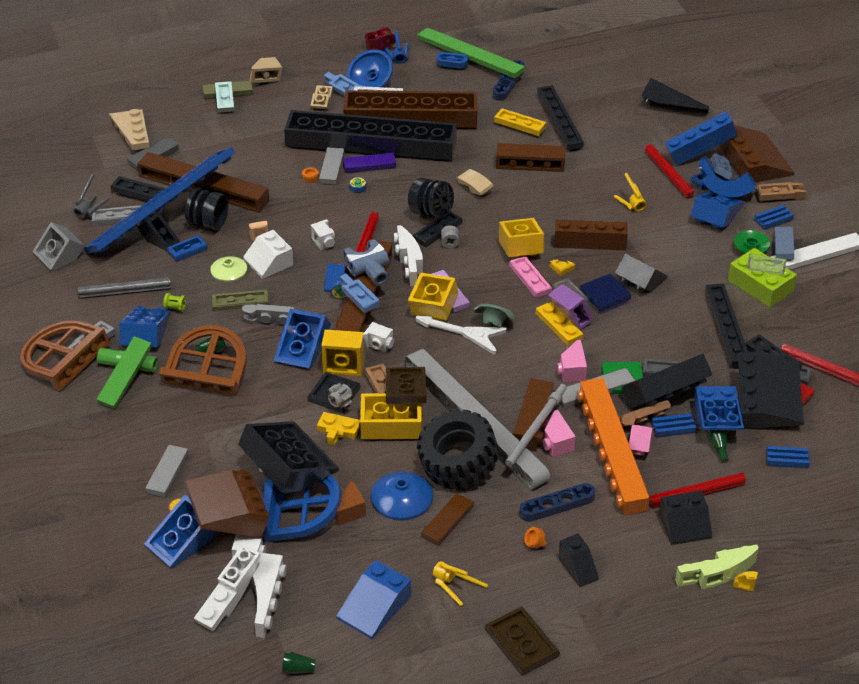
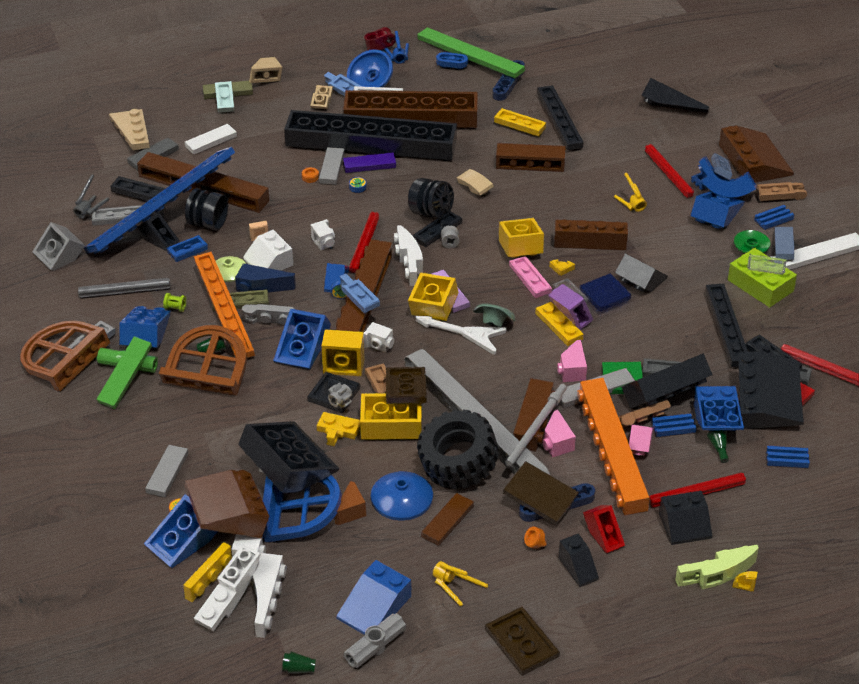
sand blue connector [343,239,389,286] -> none
blue brick [665,112,738,166] -> none
none -> yellow plate [183,542,232,602]
none -> white tile [185,124,237,155]
none -> orange plate [194,252,255,358]
none -> dark blue slope [235,263,296,293]
none -> light grey piece [344,613,406,668]
none -> dark brown tile [503,461,579,525]
none -> red slope [583,505,625,553]

